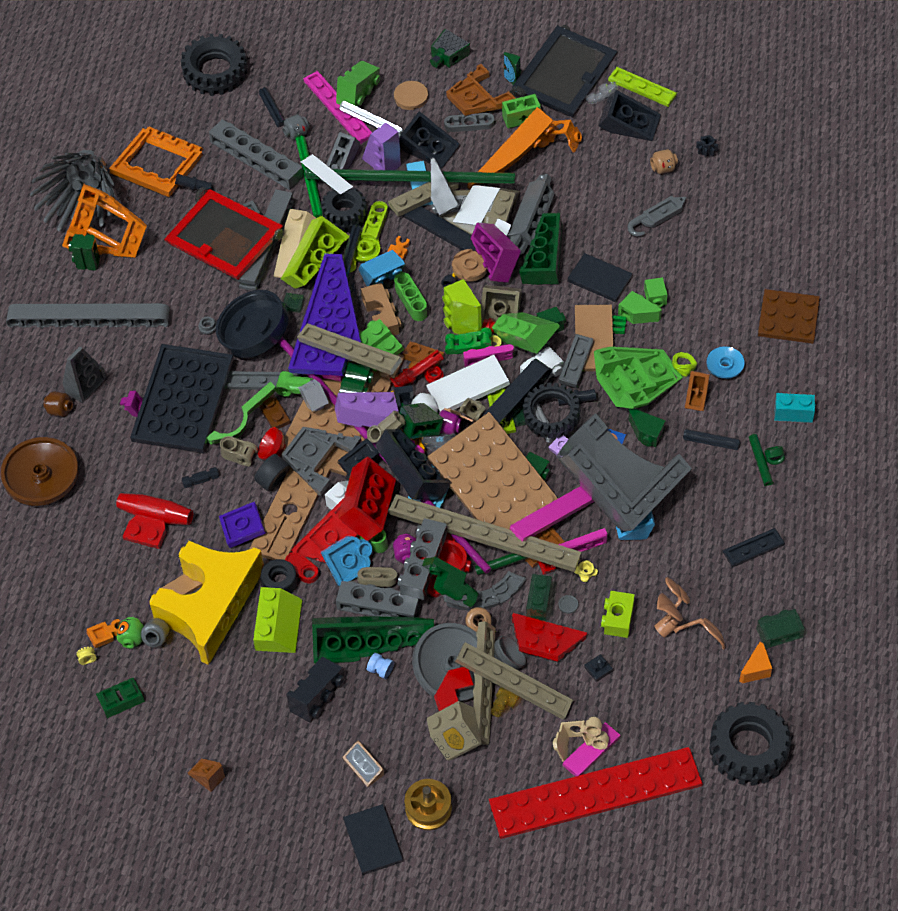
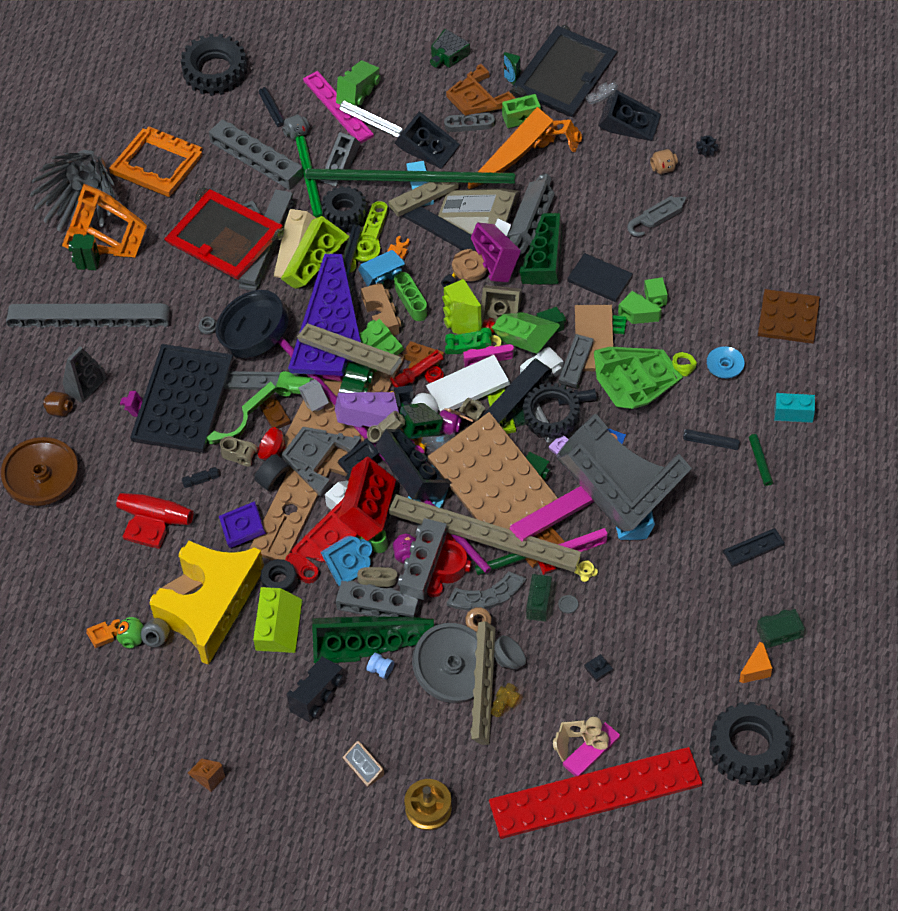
light yellow bush [76,647,97,665] -> none
dark green piece [96,678,145,718] -> none
black pin [175,173,212,192] -> none
clear green tile [283,293,304,313] -> none
white sticker [301,154,353,194] -> none
black tile [343,804,403,875] -> none
medium lavender wedge [362,123,401,170] -> none
medium nougat tile [394,81,428,110] -> none
dark green plate [422,557,478,608] -> none
dark tan slope [427,701,482,761] -> none
slope [431,158,460,217] -> none
red tile [434,667,473,711] -> none
white sticker [453,185,500,225] -> none
dark tan plate [455,642,573,719] -> none
red wing [512,613,587,662] -> none
lime brick [601,591,635,638] -> none
lime tile [608,67,677,107] -> none
dark green slope [628,408,666,447] -> none
nougat plant [654,577,725,650] -> none
dark orange slope [685,371,710,411] -> none
dark green tile [764,446,785,465] -> none

